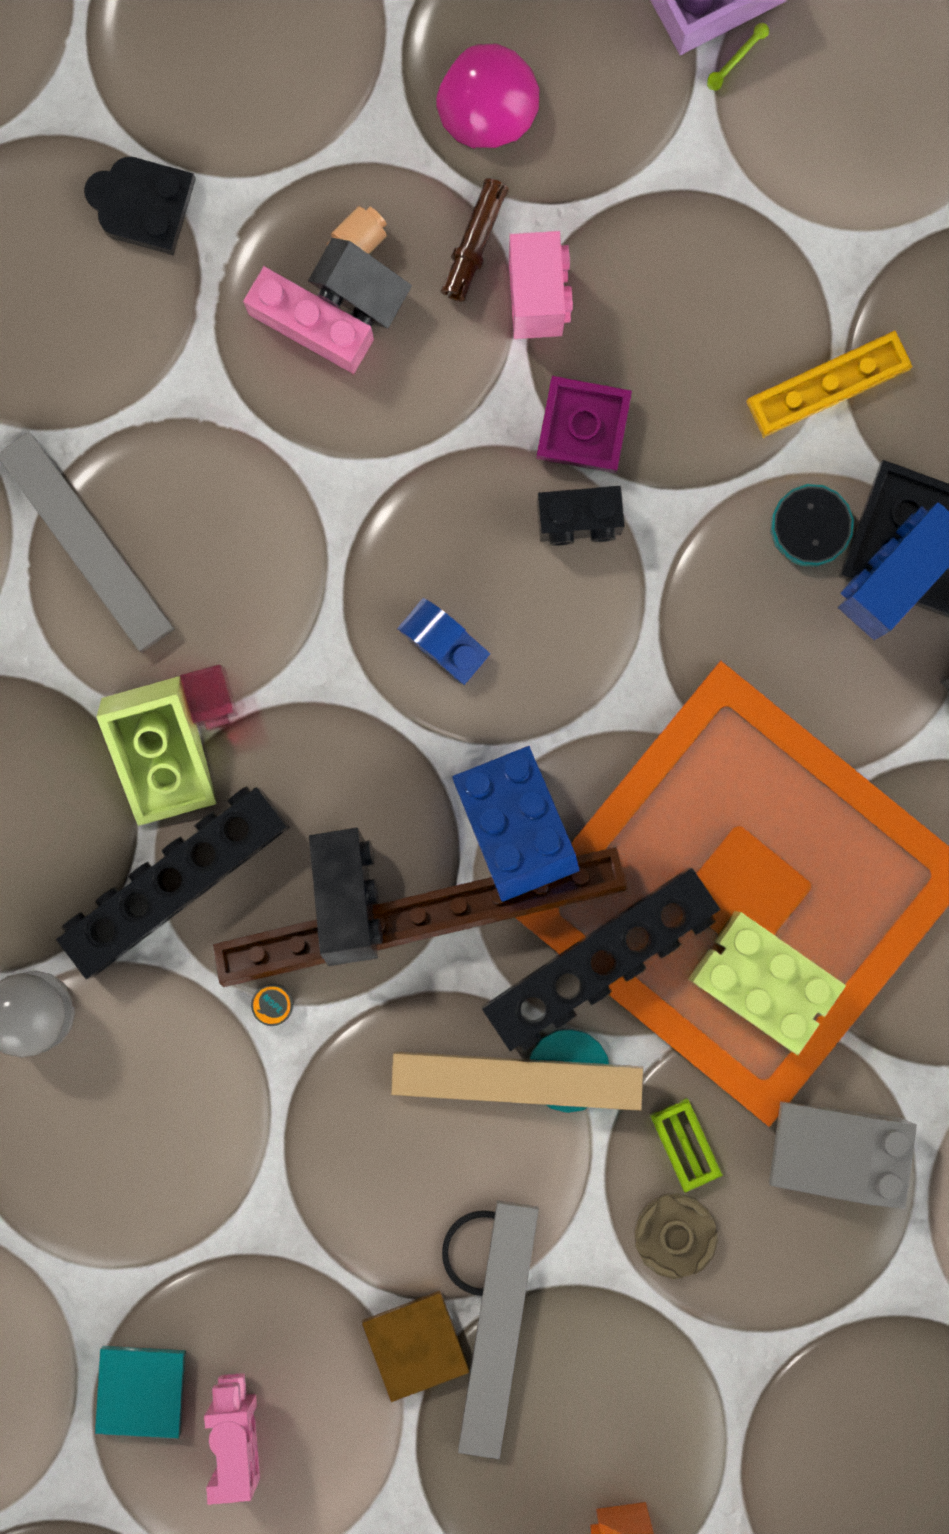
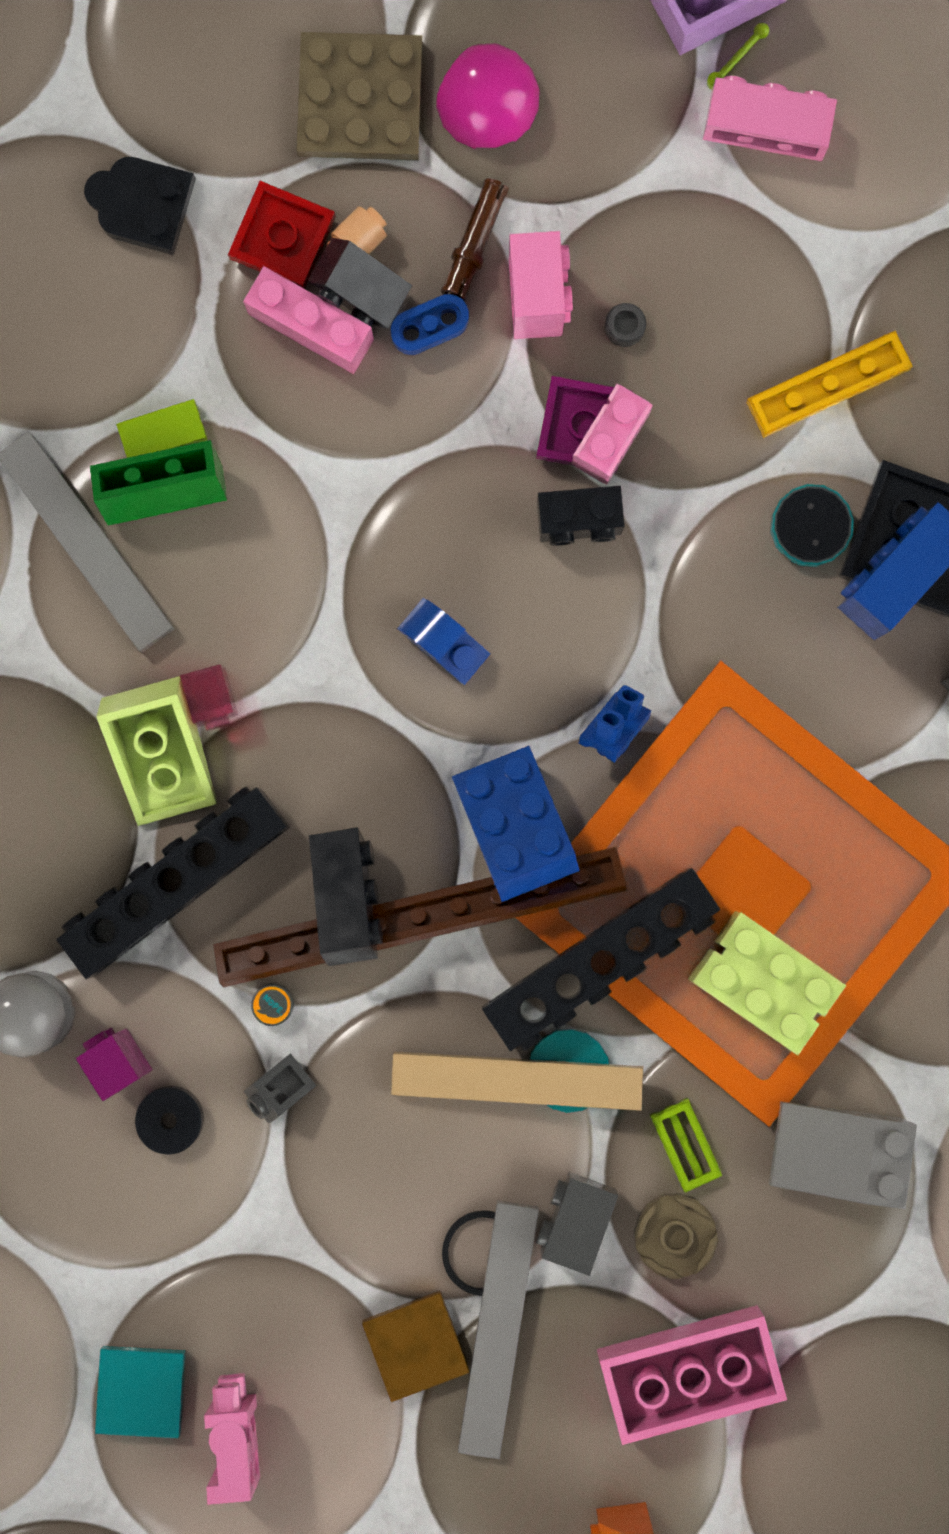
none -> magenta brick [75,1027,153,1102]
none -> green brick [90,440,227,526]
none -> lime tile [116,399,208,458]
none -> black piece [135,1086,204,1155]
none -> red plate [228,181,336,289]
none -> dark grey bracket [244,1053,316,1123]
none -> dark tan plate [297,32,423,160]
none -> blue plate [391,294,469,355]
none -> dark grey brick [536,1172,618,1276]
none -> bright pink brick [572,384,653,485]
none -> blue hips [578,685,652,763]
none -> bright pink brick [597,1305,787,1445]
none -> dark grey tile [605,303,646,347]
none -> bright pink brick [703,76,837,161]

